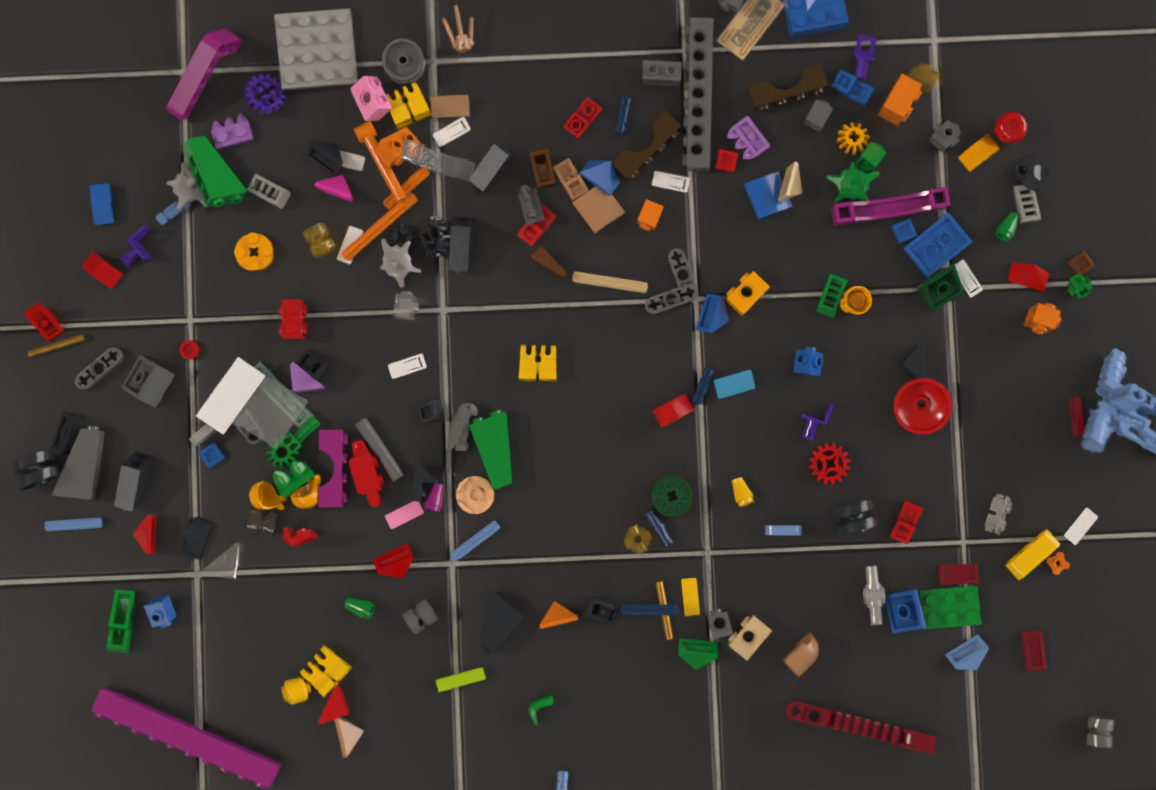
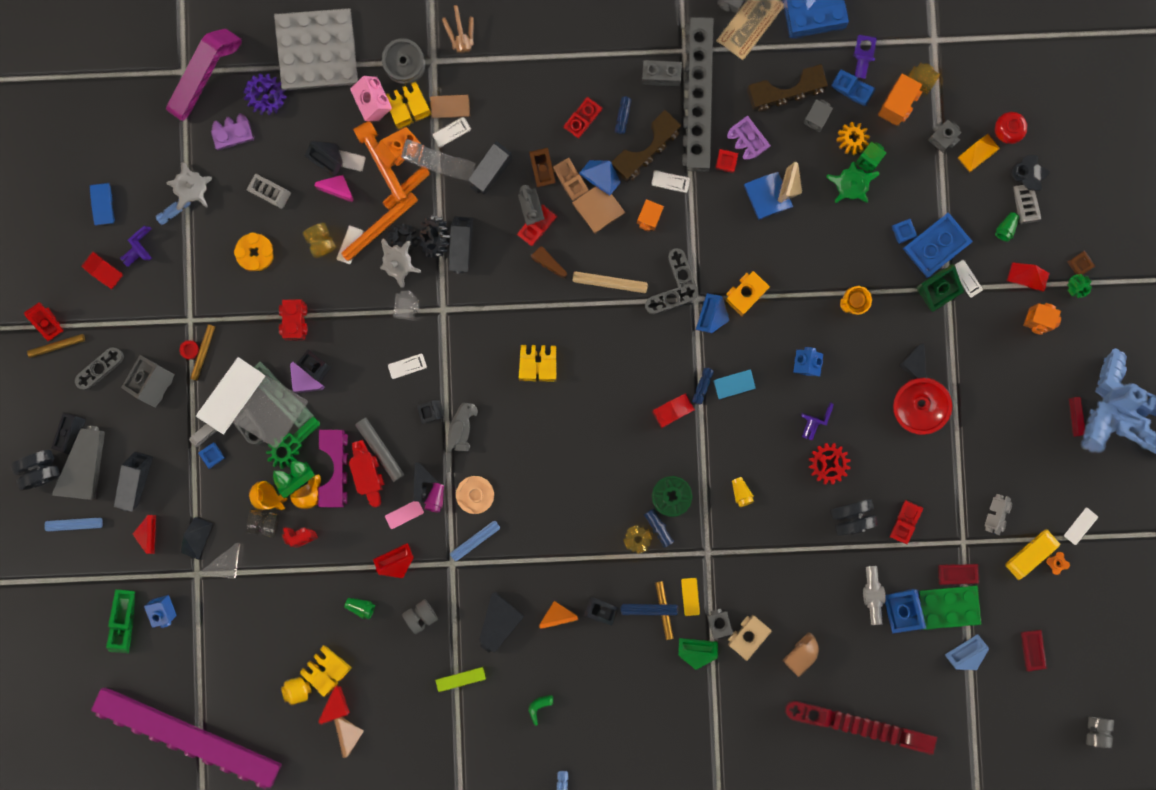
green slope [182,136,247,208] -> none
green slope [469,410,513,490] -> none
medium blue beam [765,525,802,535] -> none
green slope [816,274,848,318] -> none
magenta arch [831,187,951,227] -> none
none -> pearl gold bar [190,324,215,381]

